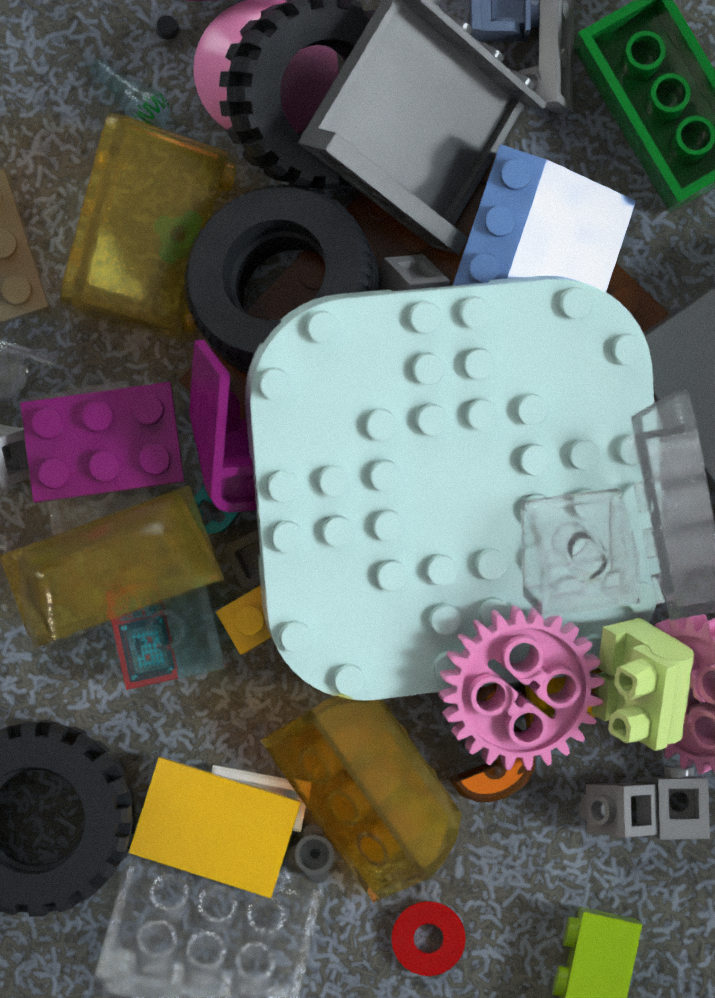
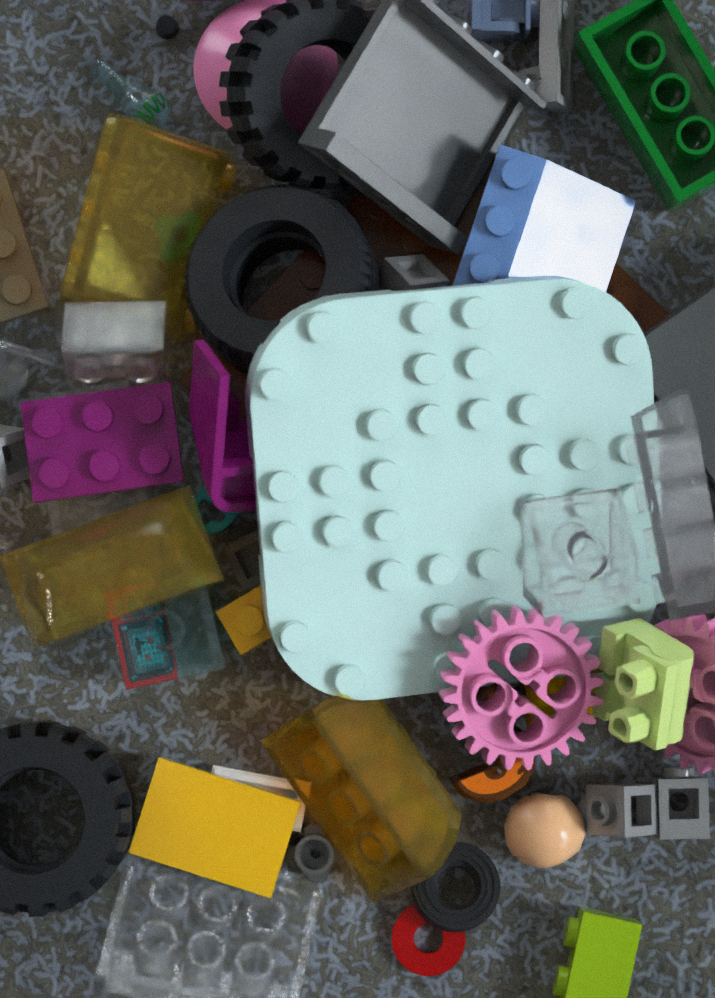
none -> clear slope [61,301,174,383]
none -> black tyre [410,841,500,933]
none -> light nougat hair [504,792,586,868]

